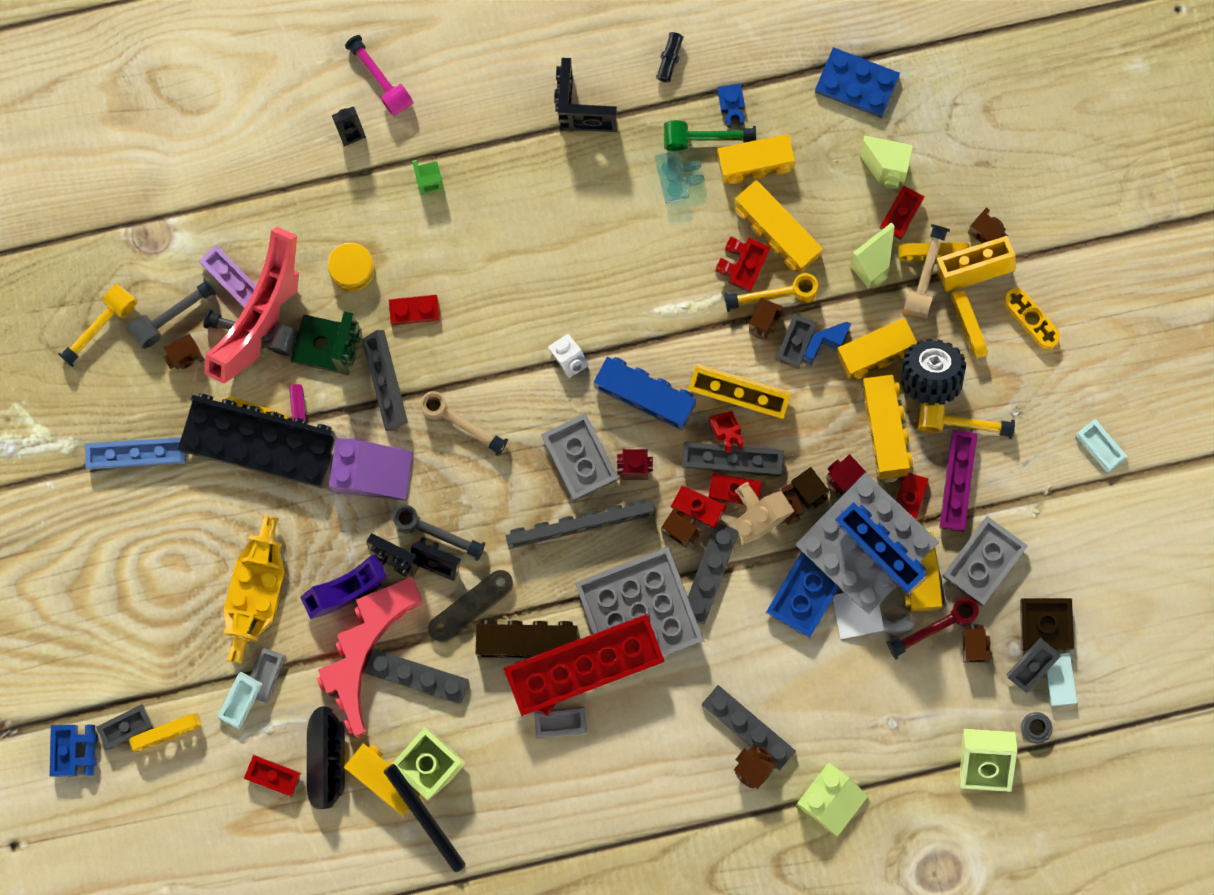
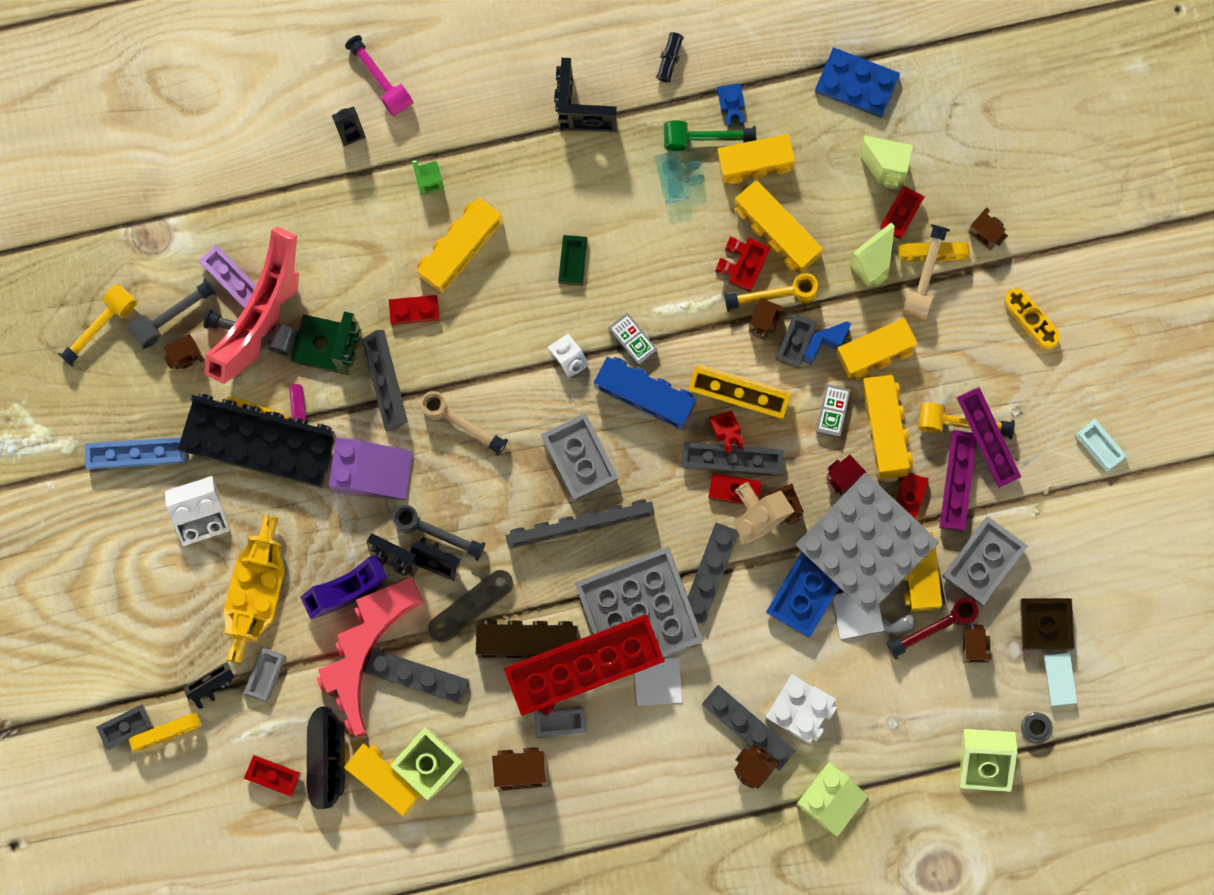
blue plate [49,725,98,777] -> none
light aqua tile [217,672,263,729] -> none
yellow head [328,243,375,291] -> none
black axle [384,764,466,873] -> none
dark red brick [617,449,653,480] -> none
reddish brown brick [661,507,702,548] -> none
red plate [670,485,727,529] -> none
dark brown brick [790,467,829,509] -> none
blue brick [835,502,927,596] -> none
black wheel [901,339,966,405] -> none
yellow brick [937,236,1016,293] -> none
yellow beam [951,290,988,359] -> none
dark grey plate [1006,638,1061,693] -> none
none -> white slope [165,476,230,546]
none -> black plate [184,662,235,709]
none -> yellow brick [417,197,503,295]
none -> reddish brown brick [492,747,549,791]
none -> dark green tile [558,235,588,286]
none -> tile [608,313,658,367]
none -> white sticker [635,658,682,706]
none -> white plate [765,674,837,745]
none -> tile [816,384,851,438]
none -> magenta plate [956,386,1021,488]

